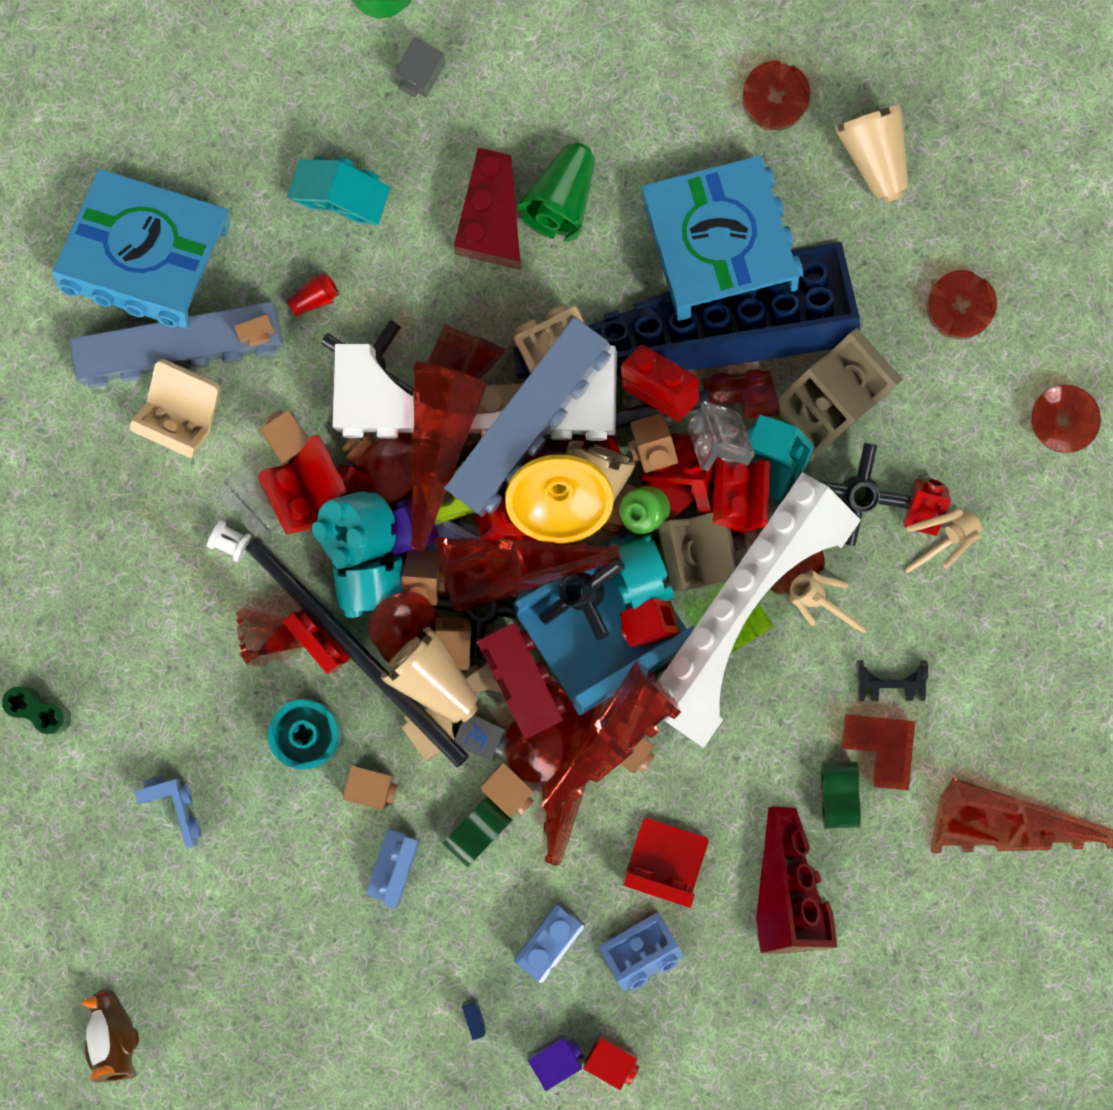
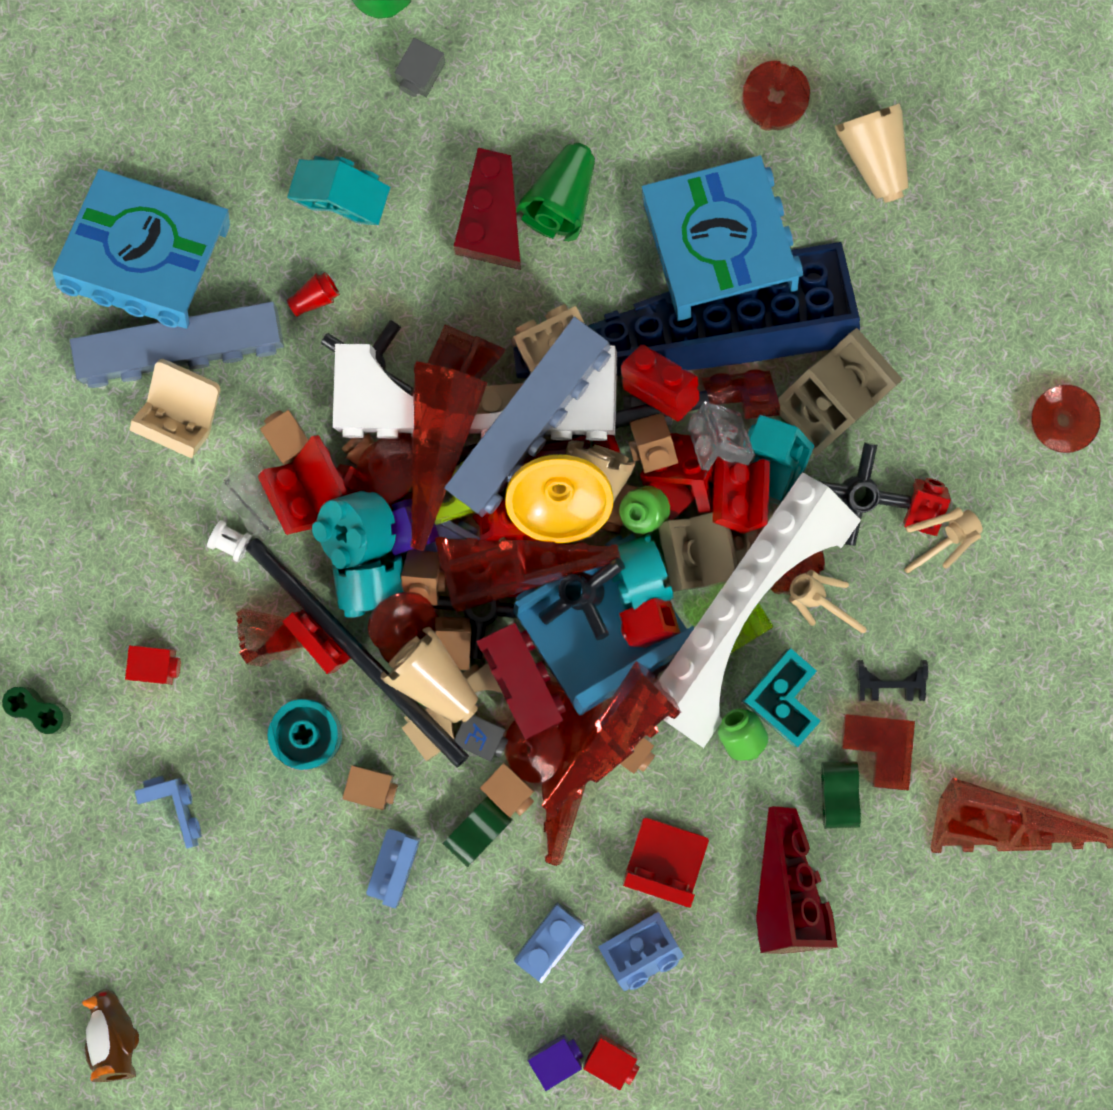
medium nougat plate [234,314,276,347] -> none
dark blue tile [462,998,487,1040] -> none
clear red plate [926,270,997,340] -> none
none -> red brick [125,645,181,685]
none -> bright green head [718,709,768,761]
none -> teal brick [741,648,821,747]

